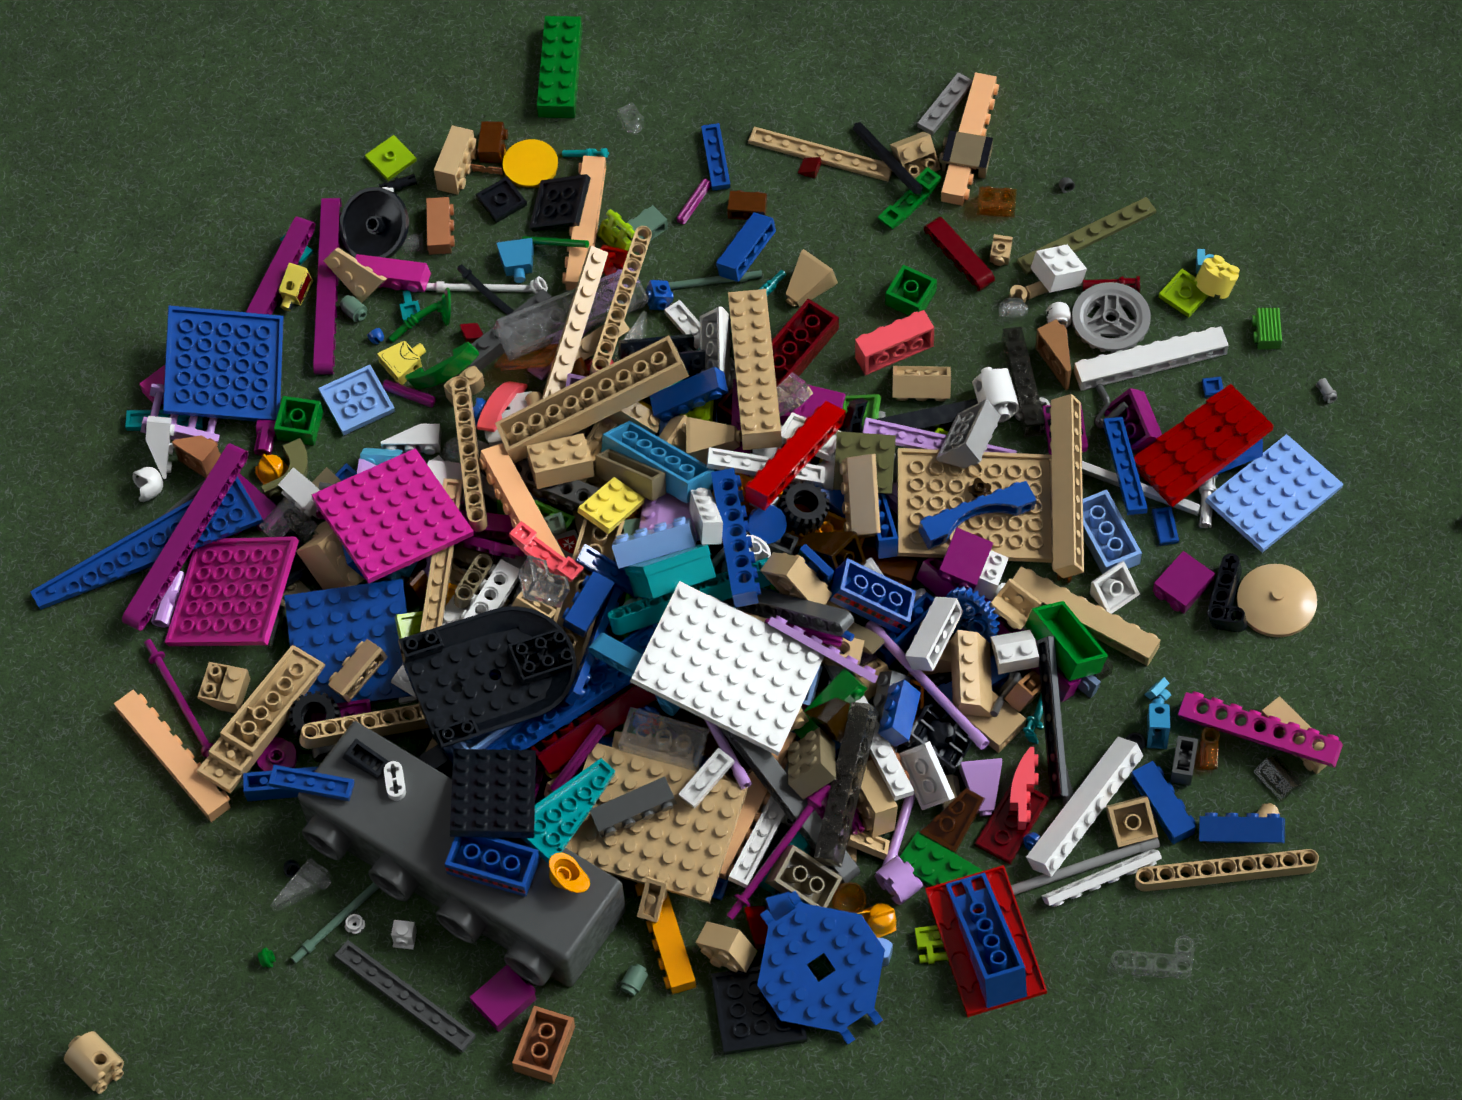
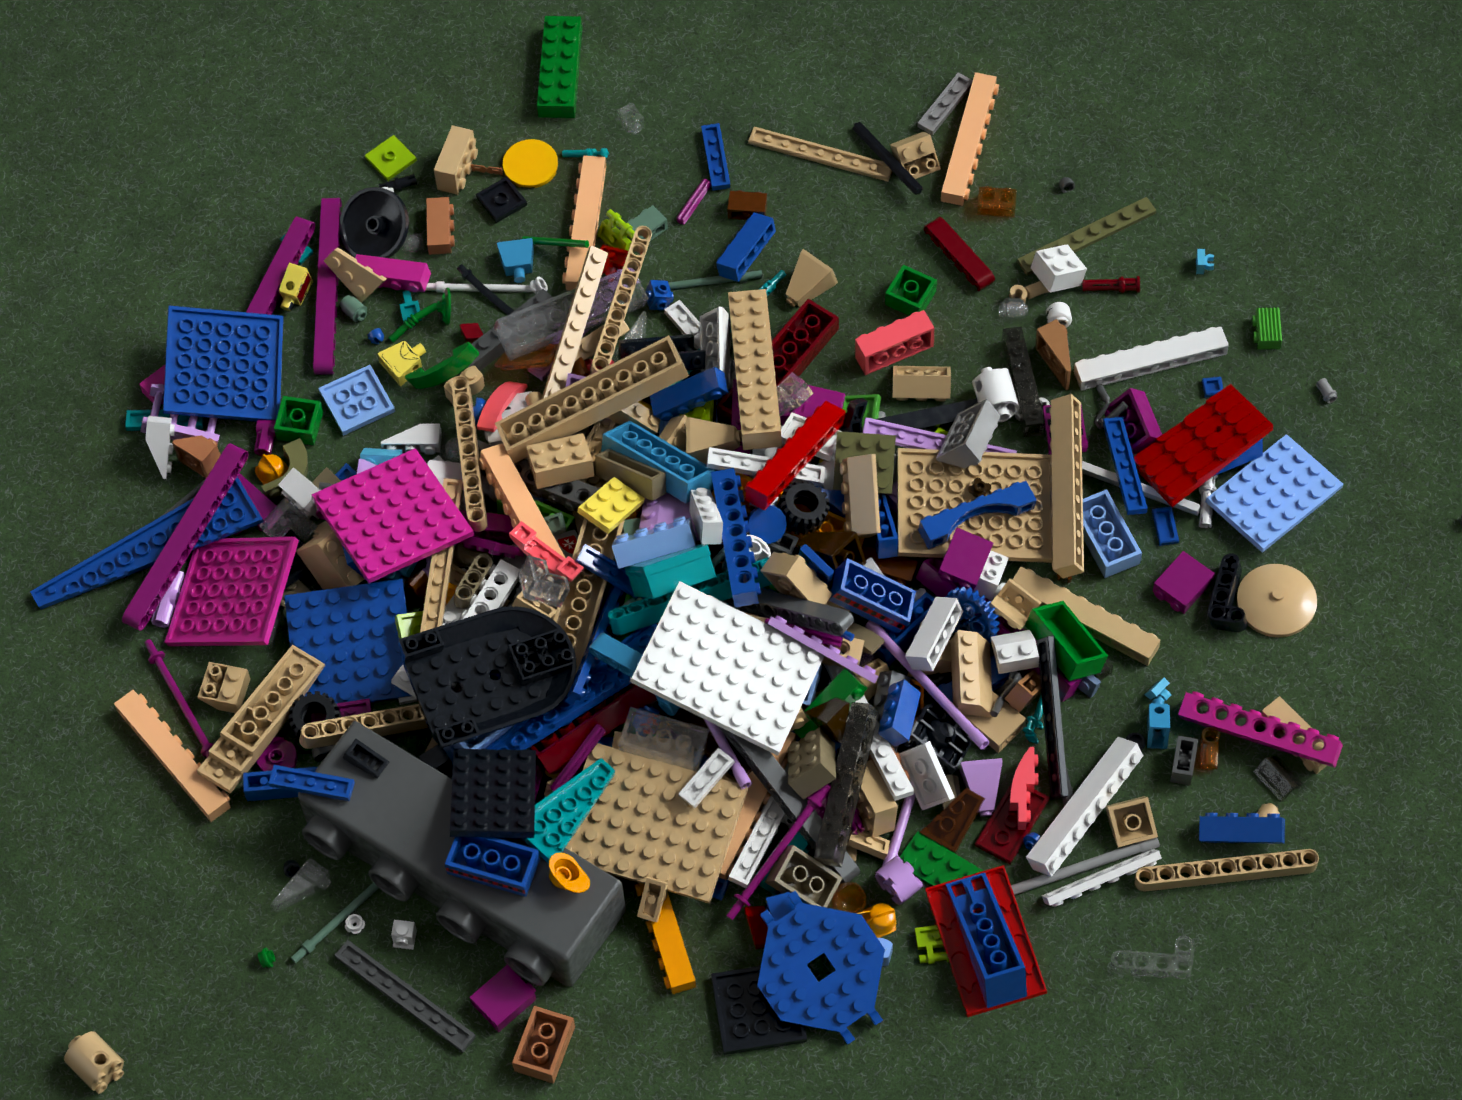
white helmet [133,467,163,502] -> none
tan slope [328,639,388,703] -> none
magenta axle [382,379,436,407] -> none
white beam [384,761,406,801] -> none
reddish brown brick [477,121,508,163] -> none
black plate [529,174,591,232] -> none
blue brick [562,571,615,638] -> none
dark grey brick [590,776,677,837] -> none
sand green brick [620,964,648,996] -> none
tan piece [695,922,757,972] -> none
dark red slope [798,157,822,179] -> none
green slope [878,167,941,229] -> none
dark tan panel [939,130,993,179] -> none
tan brick [990,234,1013,266] -> none
light grey gear [1072,282,1151,353] -> none
white slope [1090,561,1140,614] -> none
blue brick [1131,761,1196,845] -> none
lime plate [1159,269,1209,318] -> none
light yellow brick [1194,255,1240,299] -> none

